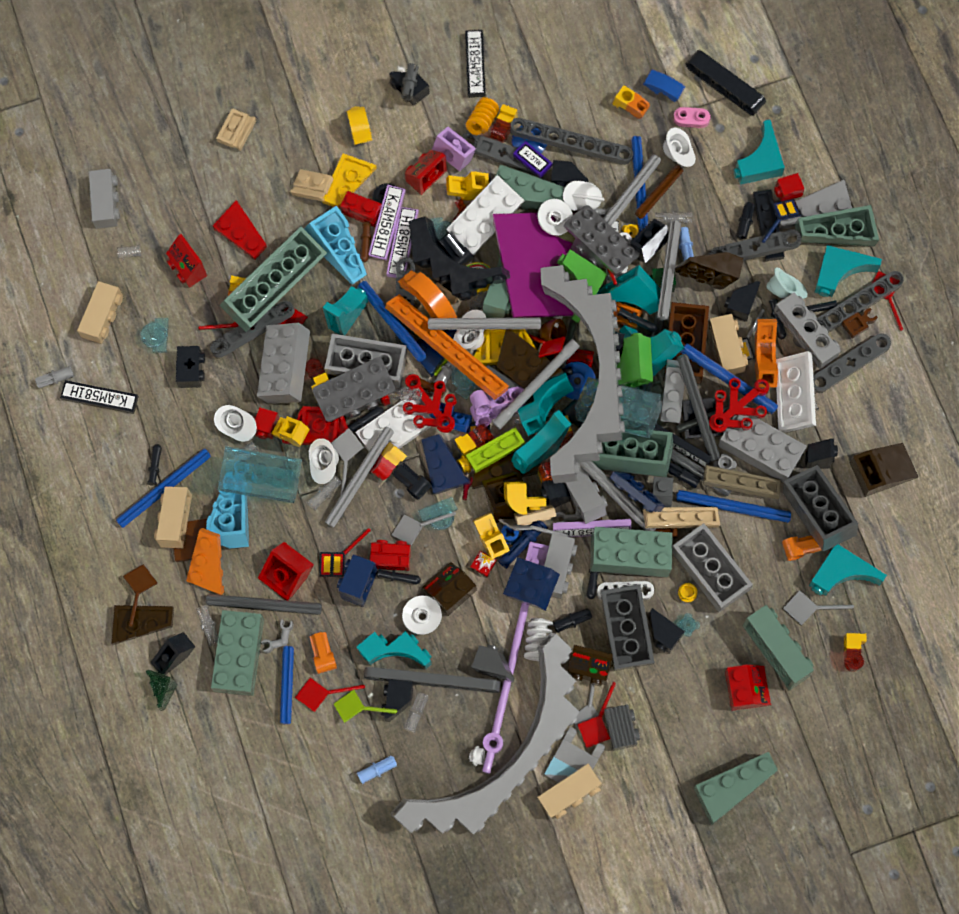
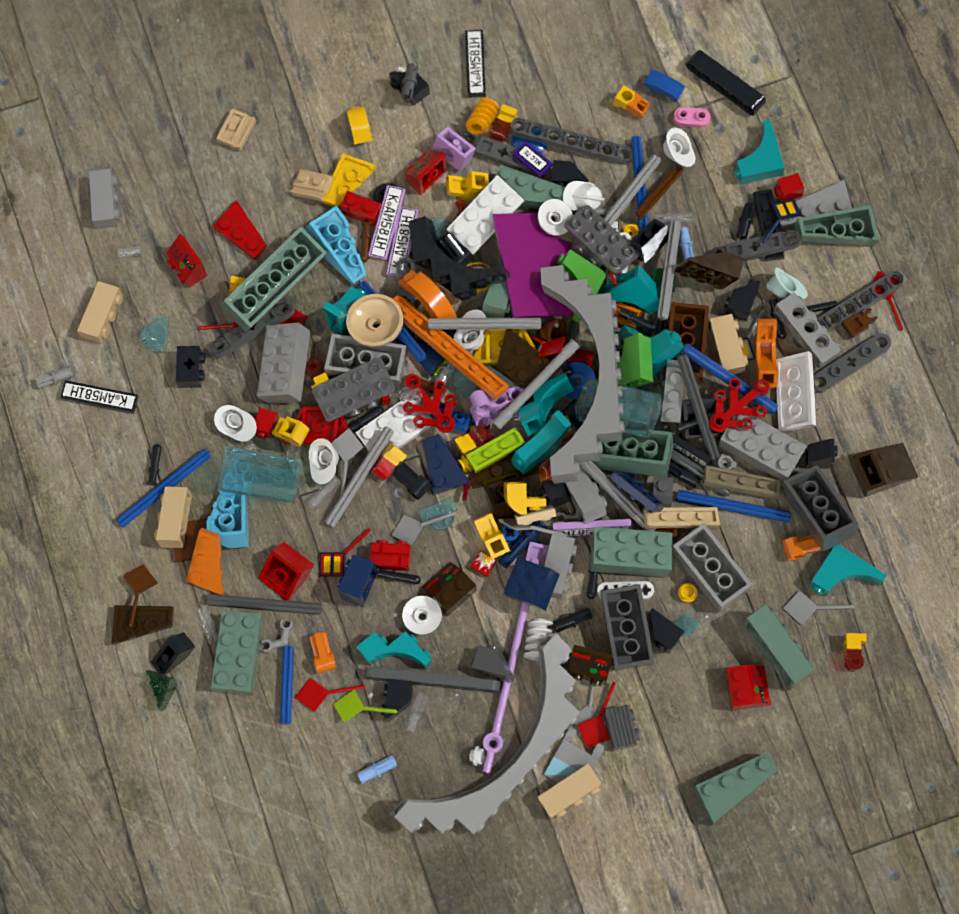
teal arch [814,245,882,297] -> none
none -> tan dish [346,294,403,347]

